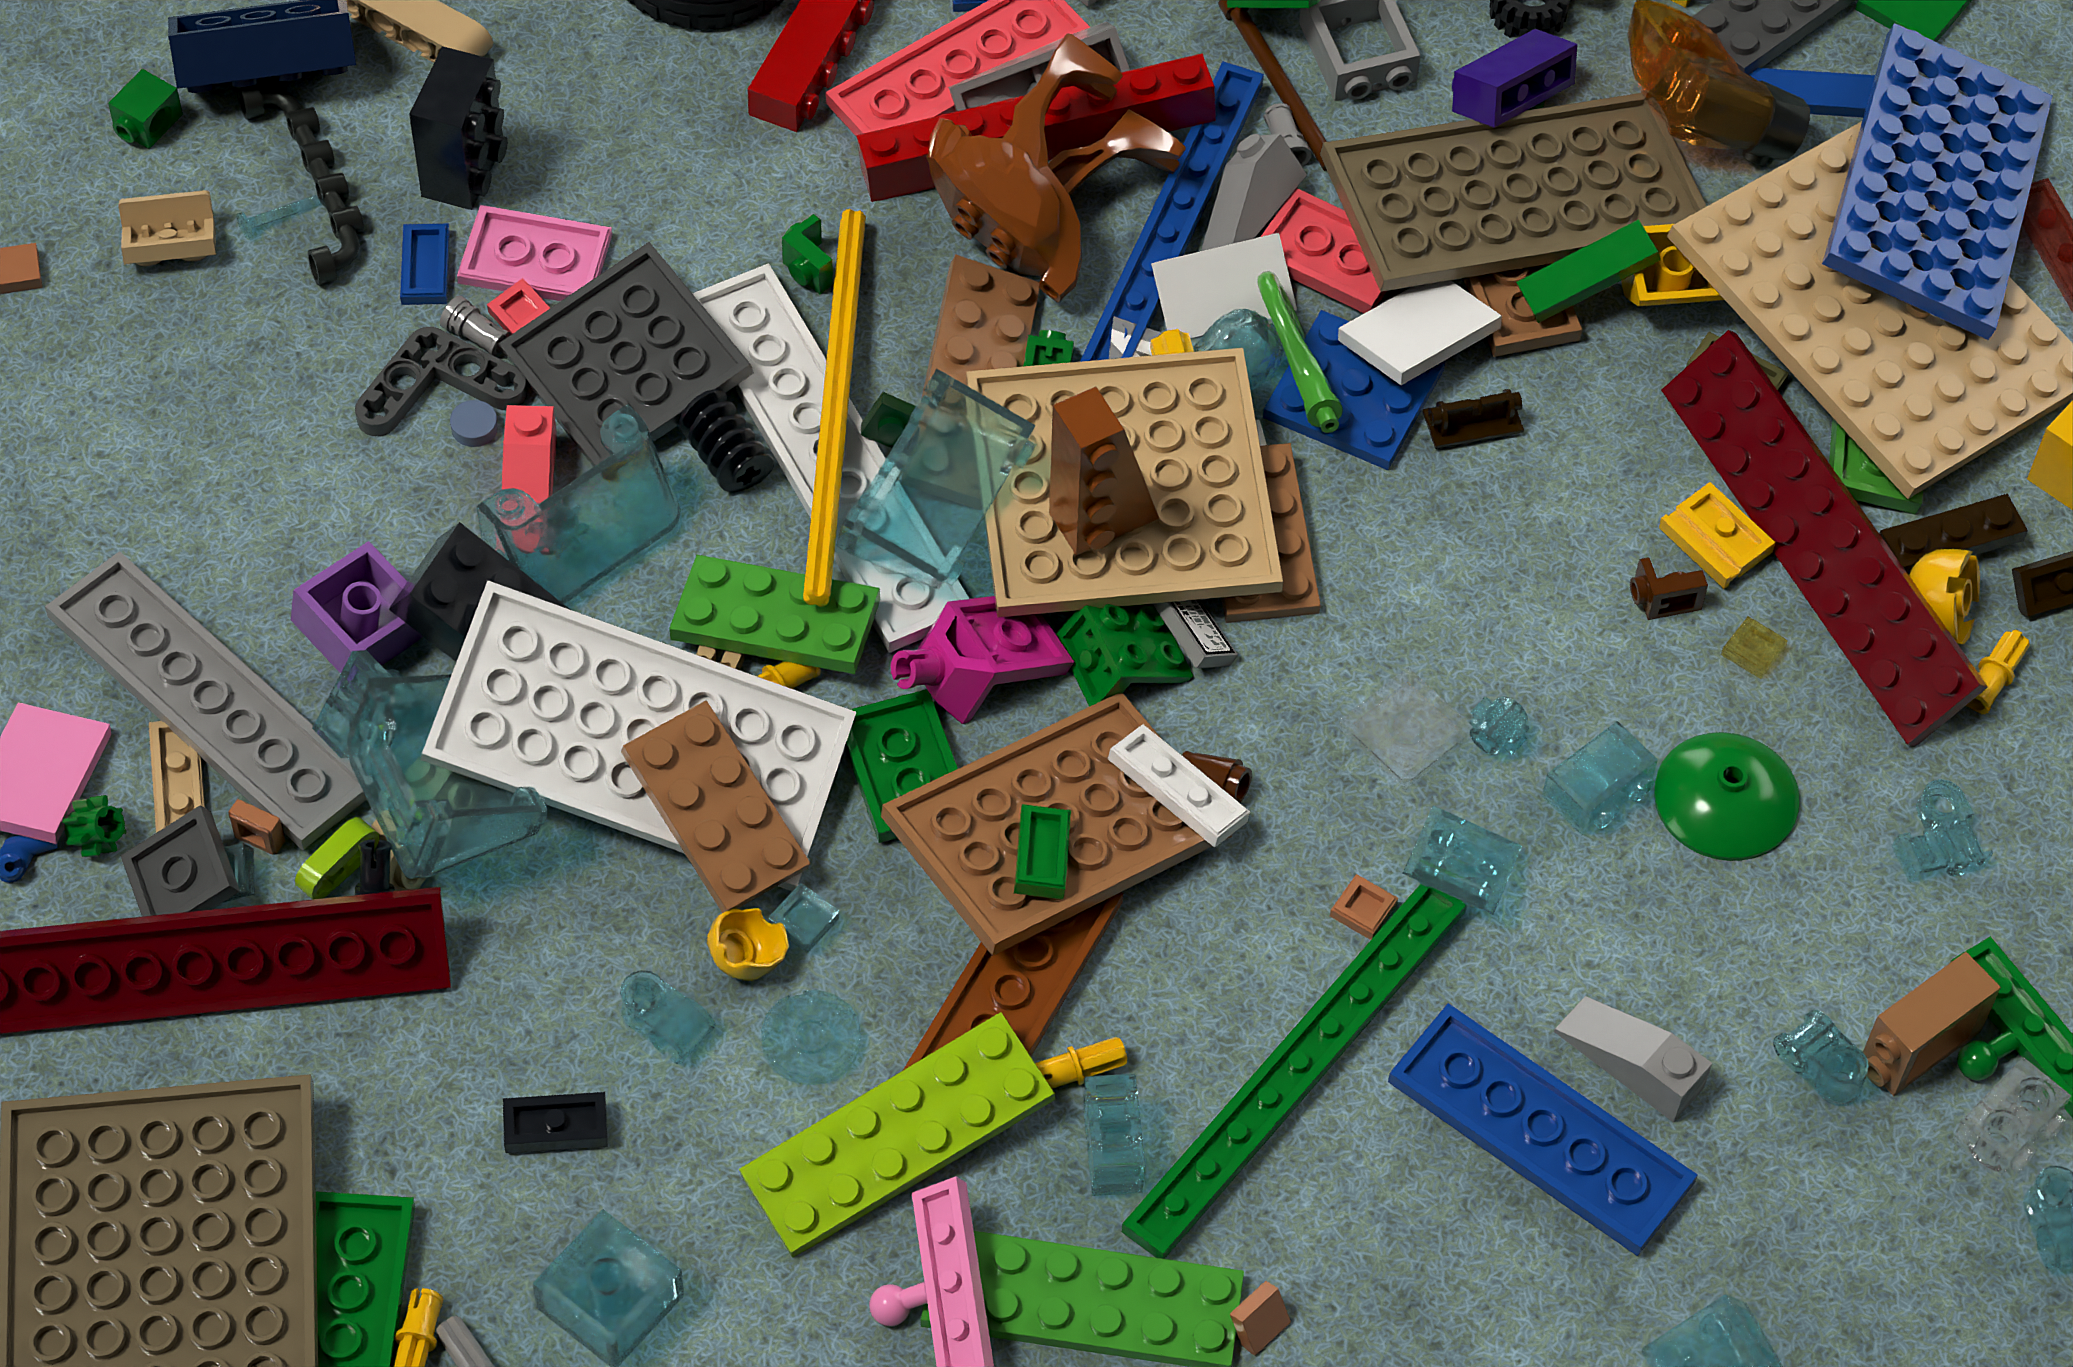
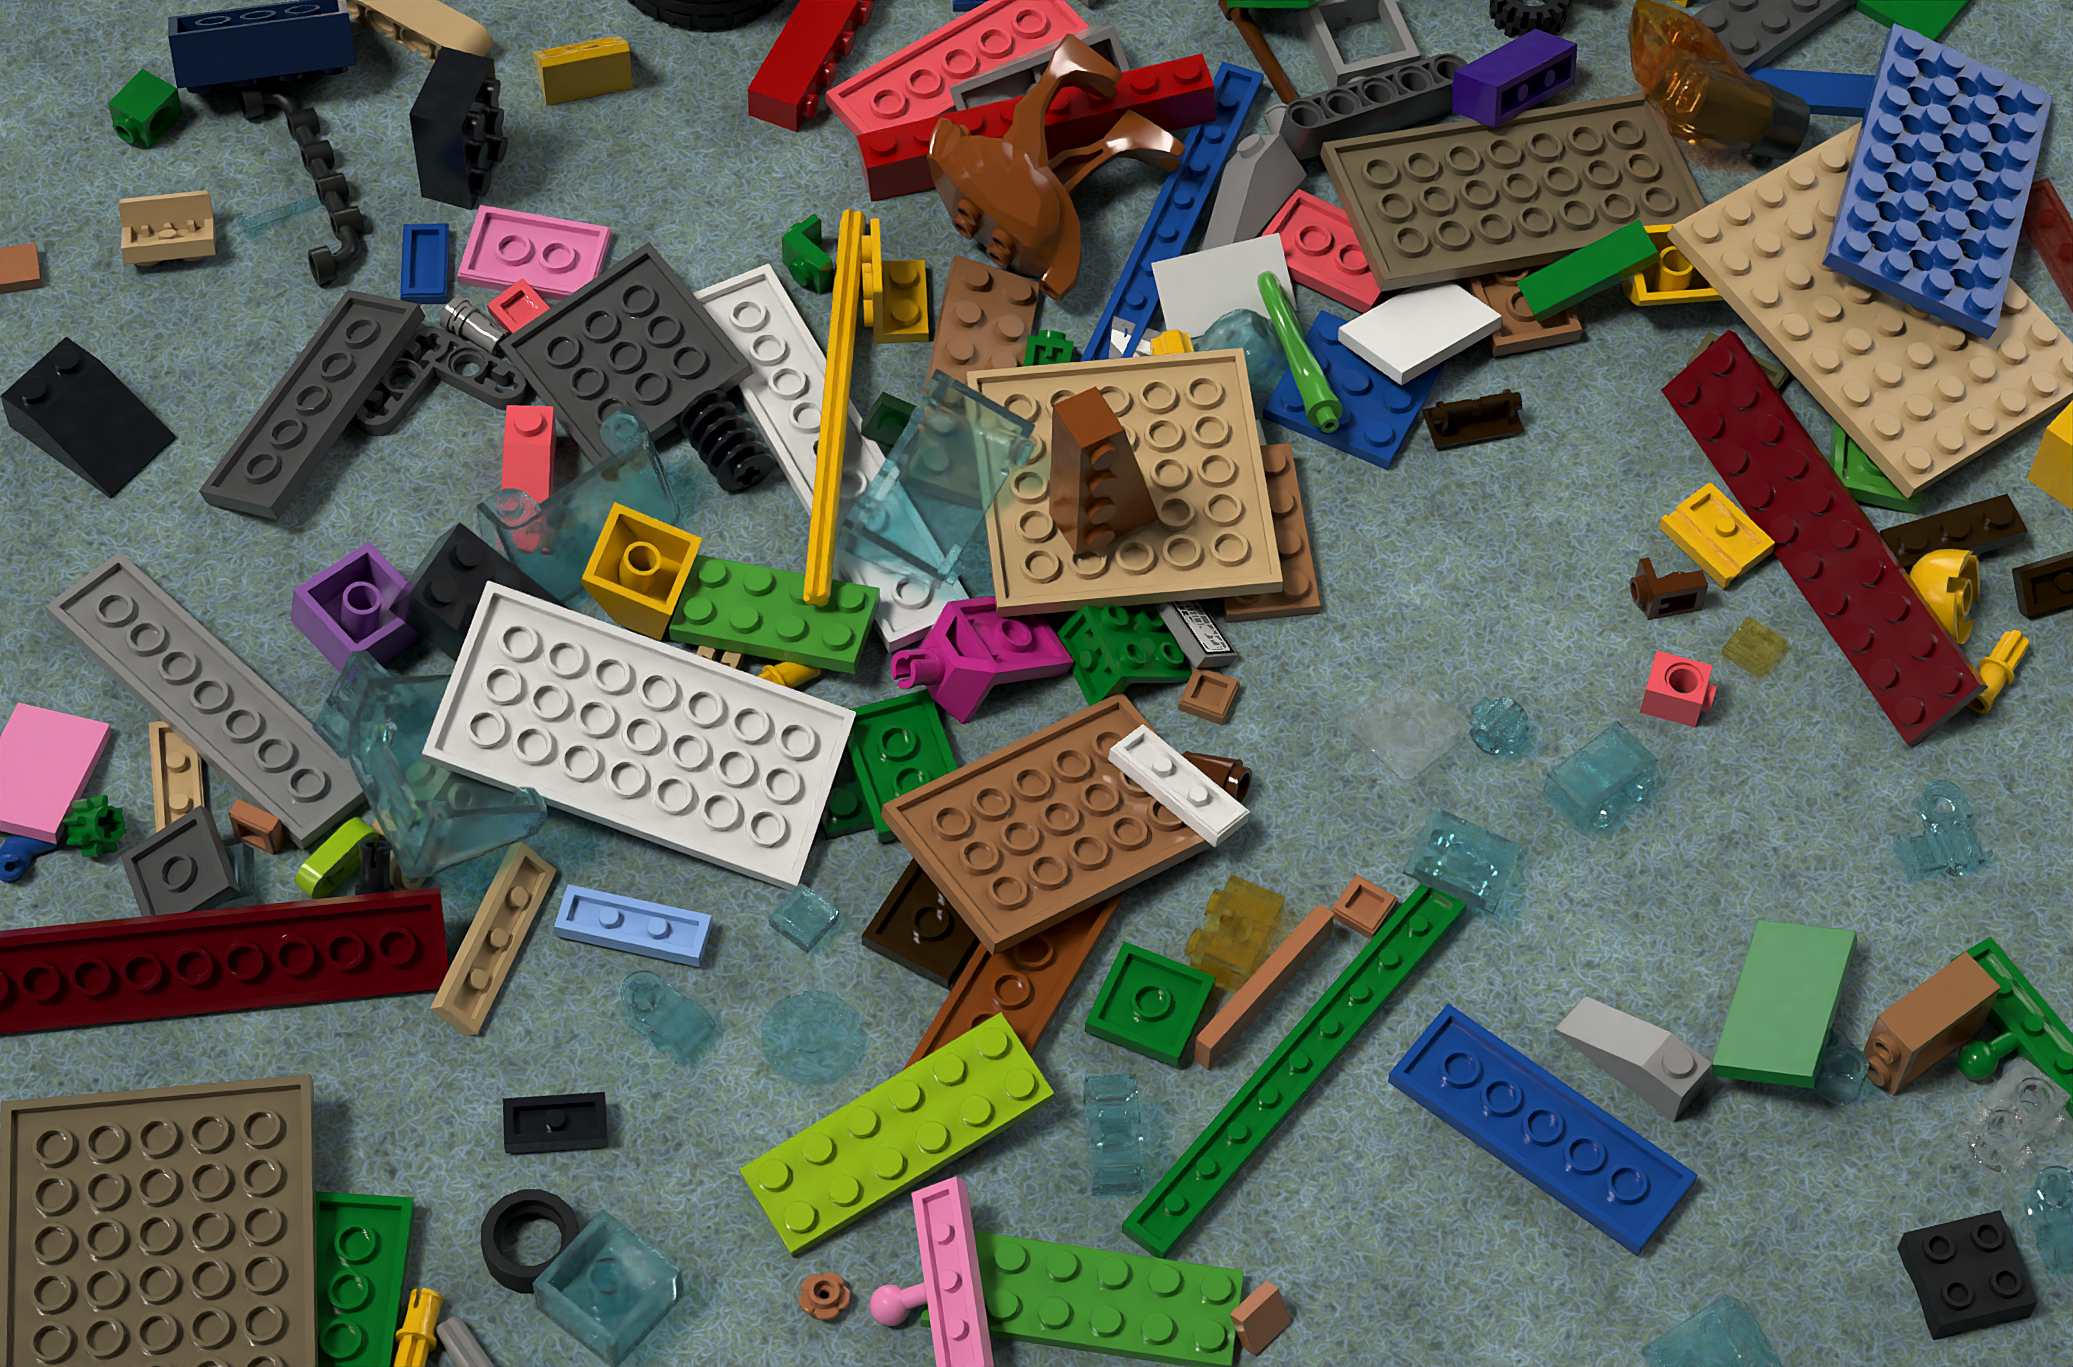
sand blue tile [450,400,498,447] -> none
medium nougat plate [621,700,810,913] -> none
yellow hair [707,908,789,981] -> none
green tile [1014,804,1071,899] -> none
yellow axle [1035,1037,1127,1089] -> none
green dish [1654,732,1800,861] -> none
none -> black slope [0,337,176,499]
none -> dark grey plate [199,290,426,520]
none -> tan plate [430,842,557,1036]
none -> black tyre [481,1189,581,1294]
none -> yellow slope [532,35,633,106]
none -> light blue plate [554,884,712,967]
none -> yellow slope [580,502,703,641]
none -> nougat plate [799,1272,850,1321]
none -> dark green plate [820,782,873,840]
none -> yellow bracket [861,218,929,343]
none -> dark brown plate [862,857,979,989]
none -> green plate [1084,941,1216,1068]
none -> medium nougat tile [1178,668,1240,726]
none -> clear yellow brick [1185,874,1285,994]
none -> nougat tile [1194,904,1335,1070]
none -> dark grey beam [1279,53,1468,160]
none -> coral brick [1640,651,1717,728]
none -> tile [1712,920,1857,1089]
none -> black brick [1897,1210,2038,1341]

